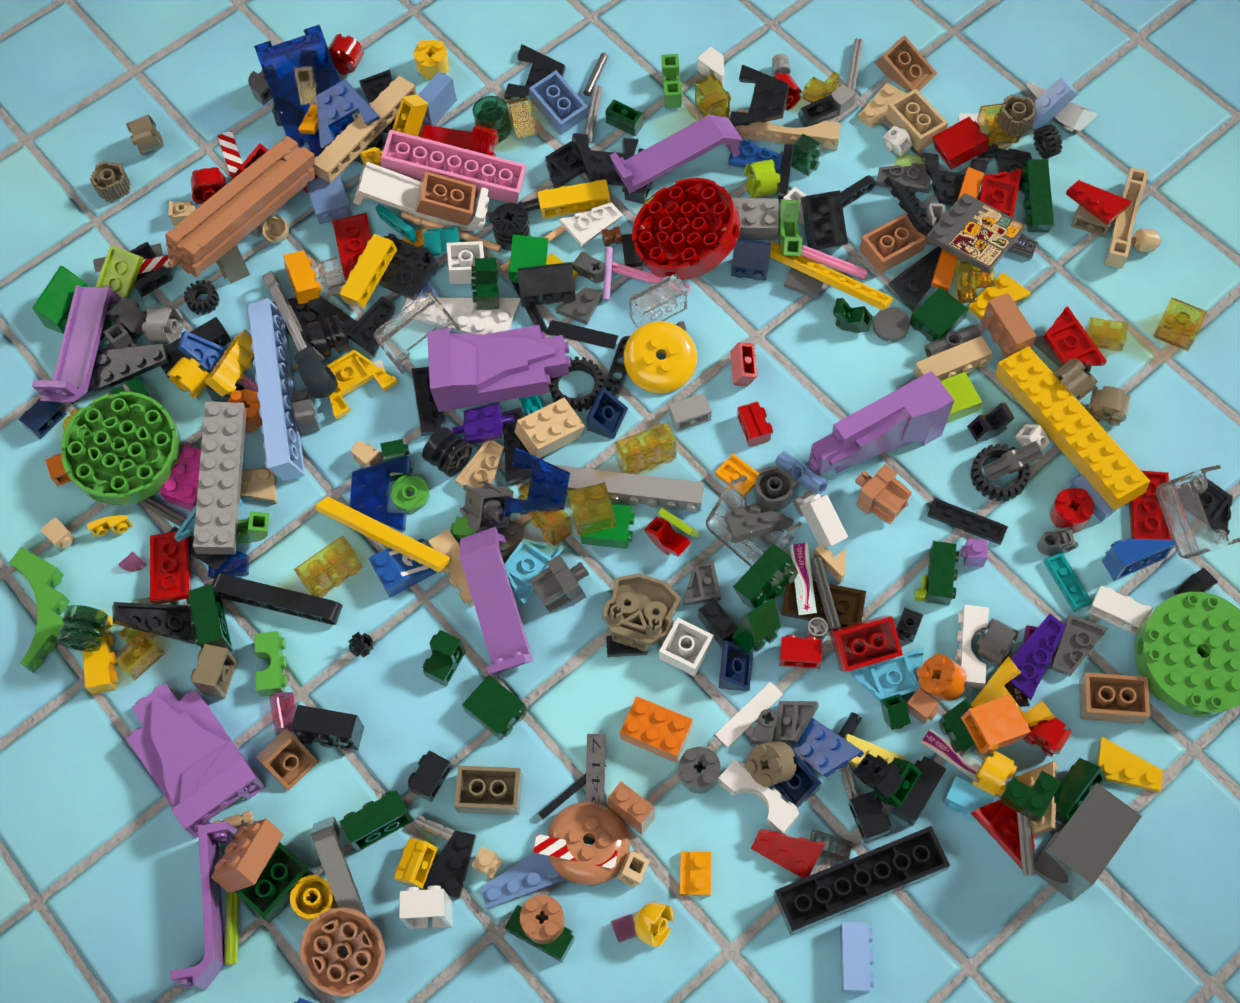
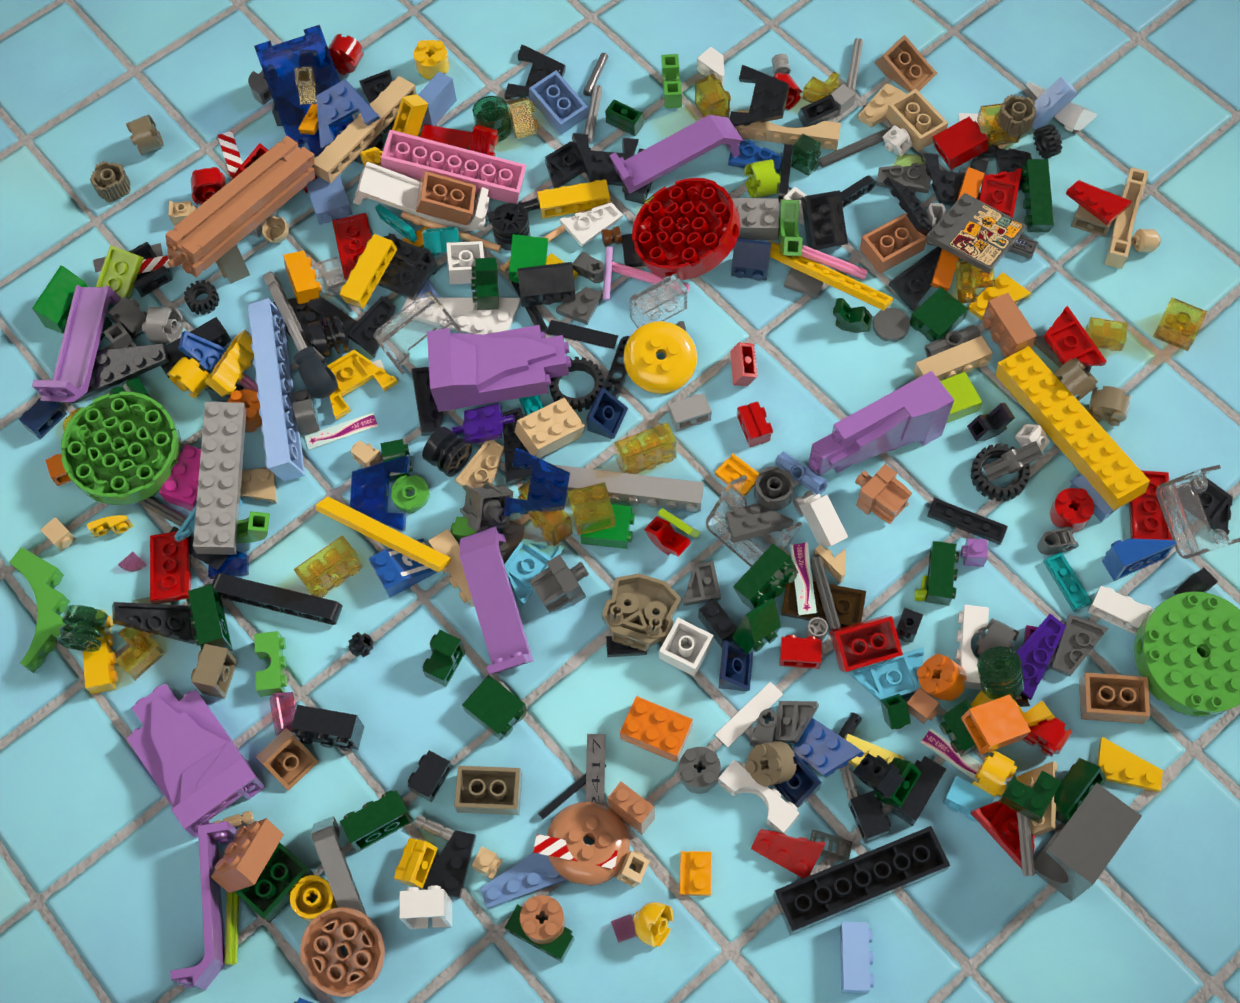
none -> sticker [304,413,378,450]
none -> dark grey axle [818,127,892,168]
none -> clear green wheel [977,646,1025,700]

